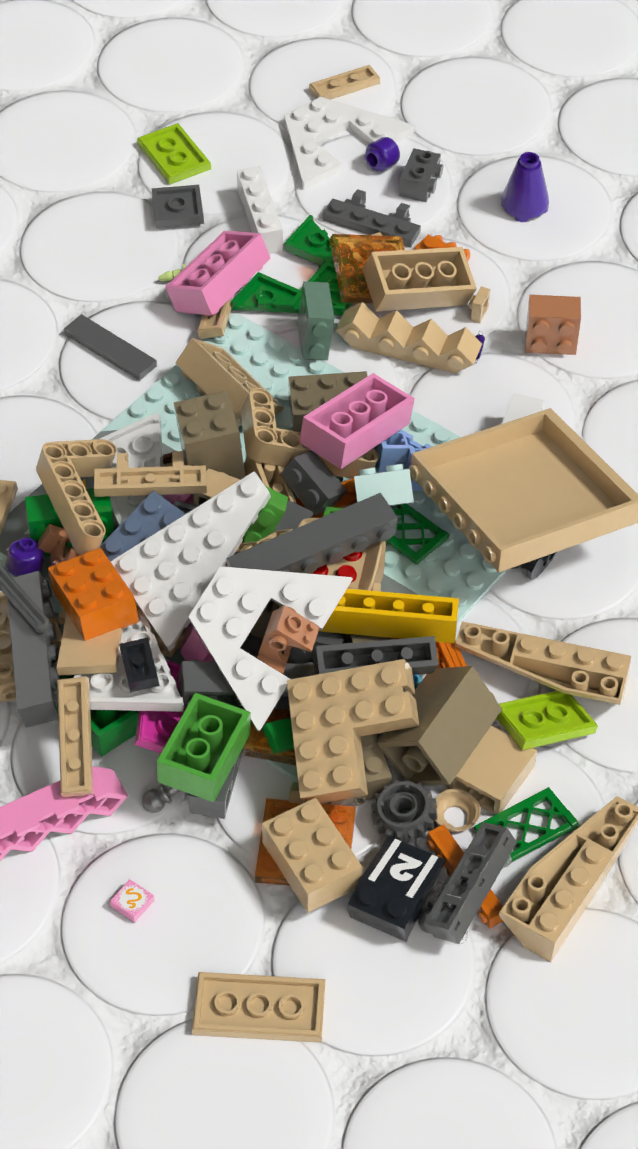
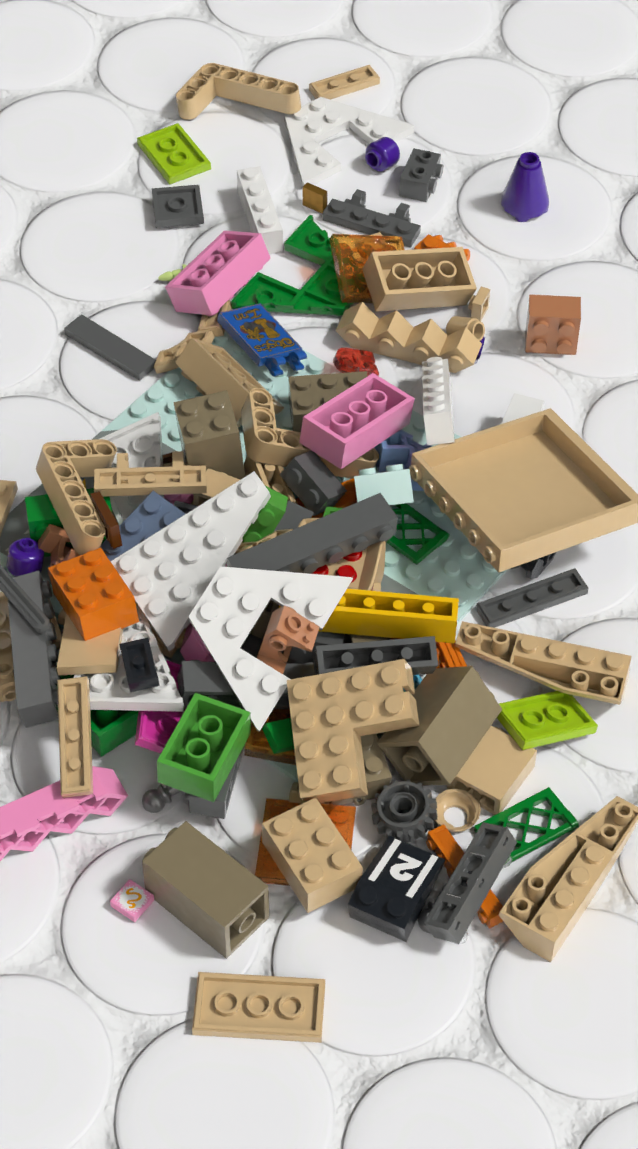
sand green brick [297,281,335,360] -> none
none -> reddish brown tile [90,491,122,549]
none -> dark tan brick [142,821,269,959]
none -> tan tile [154,330,215,374]
none -> tan beam [176,63,301,120]
none -> blue tile [217,303,307,376]
none -> pearl gold tile [303,182,327,214]
none -> clear red plate [333,348,379,376]
none -> white brick [422,357,455,446]
none -> tan brick [446,316,485,341]
none -> dark grey tile [476,568,589,628]

